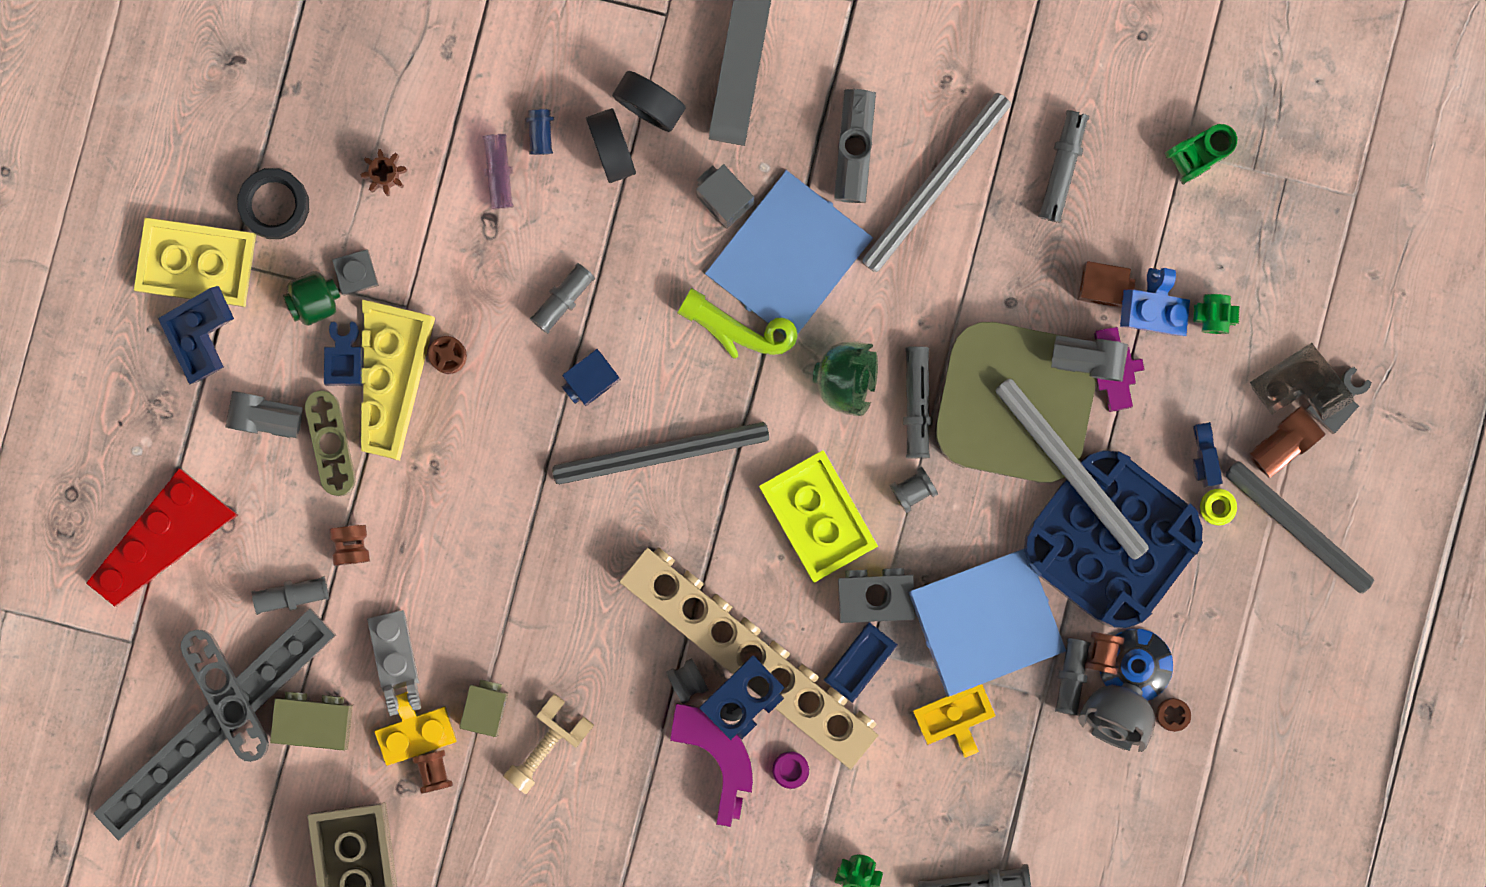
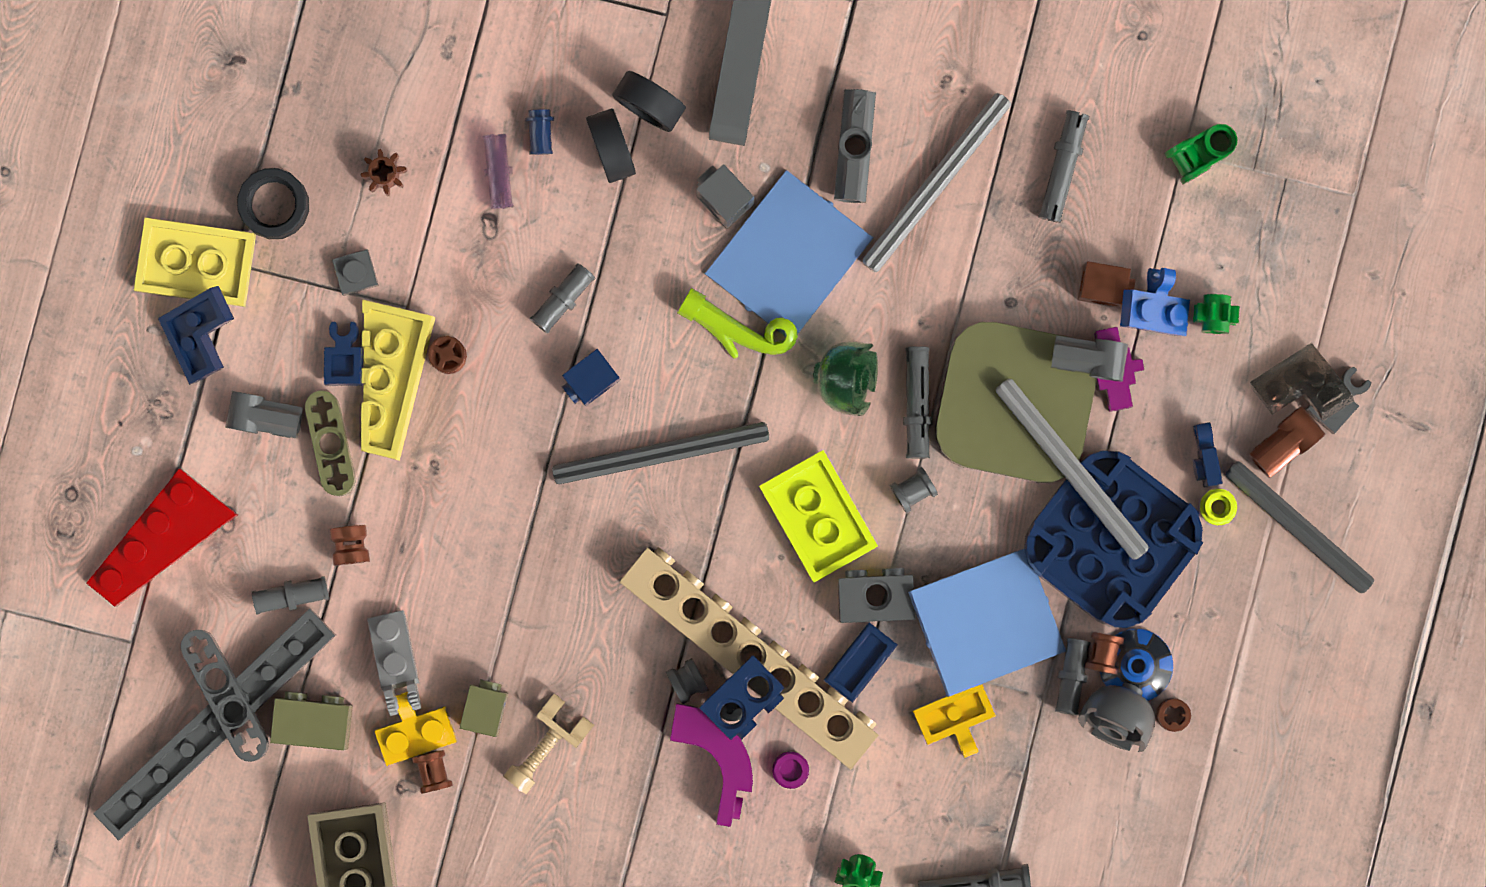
dark green head [282,271,340,326] -> none

